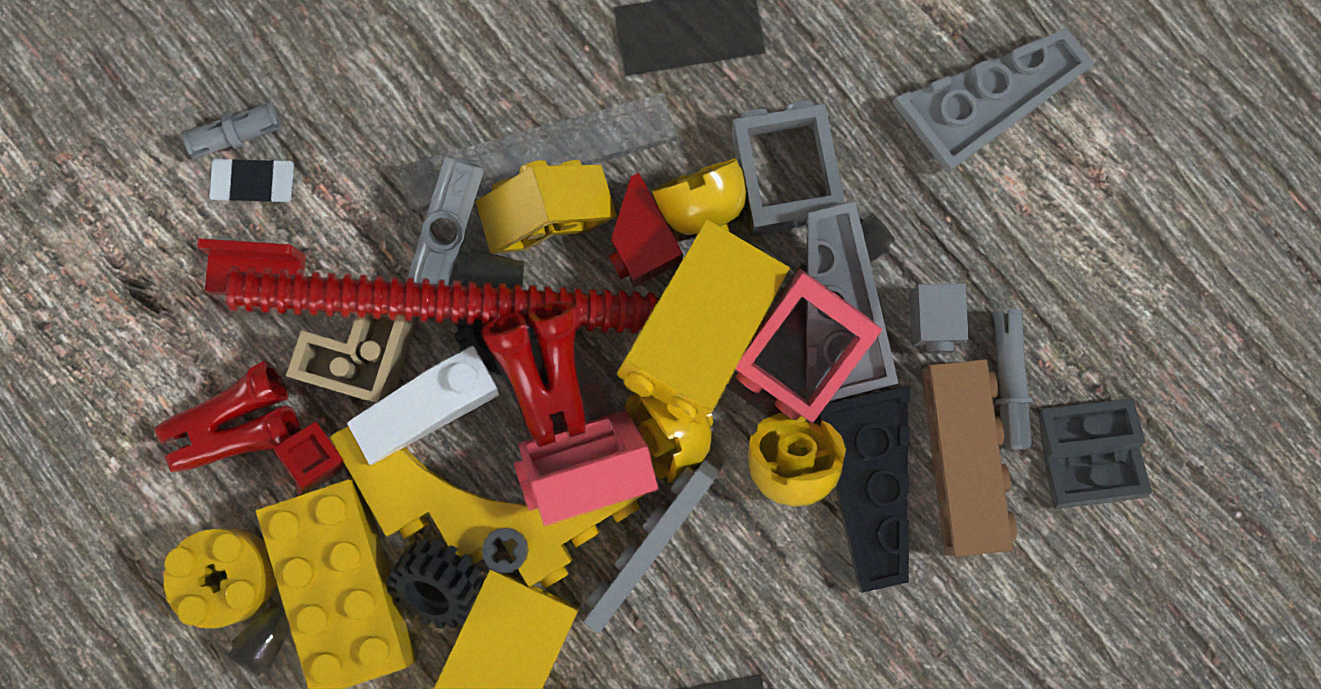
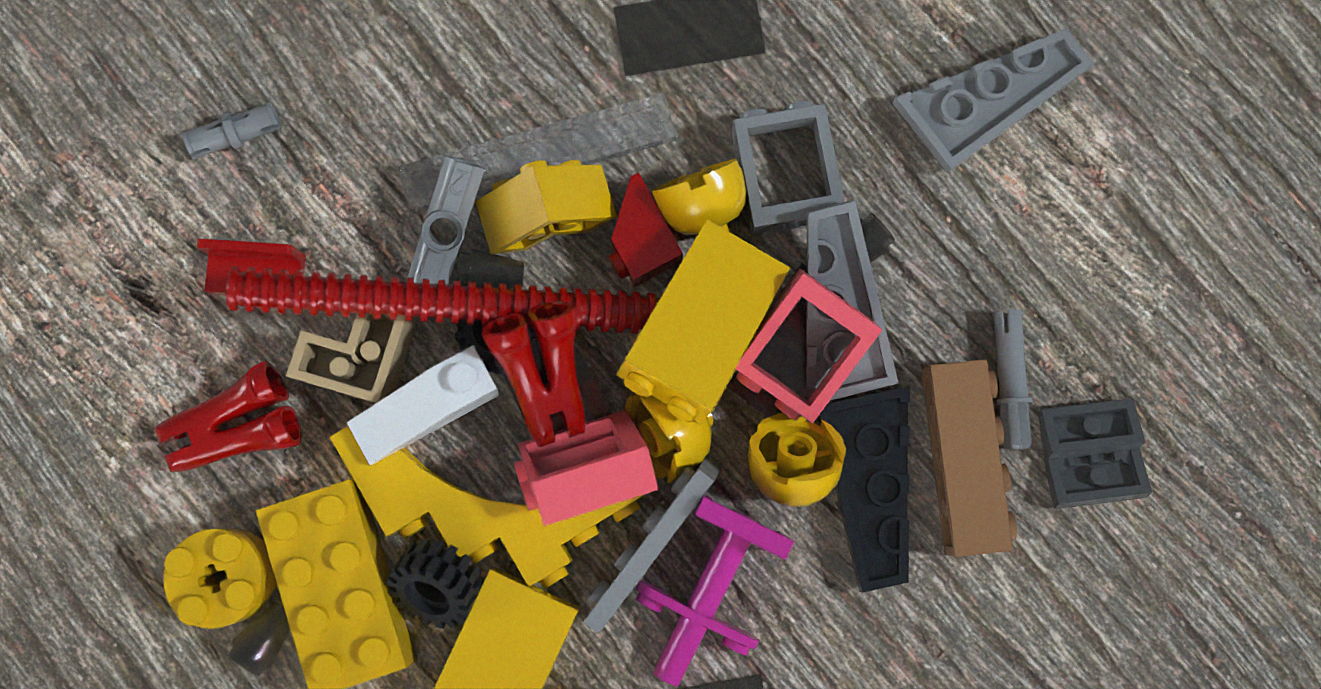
sticker [210,159,294,202] -> none
red panel [274,421,344,495] -> none
dark grey bush [482,528,529,573] -> none
light grey brick [909,283,968,354] -> none
none -> dark pink piece [635,494,794,686]

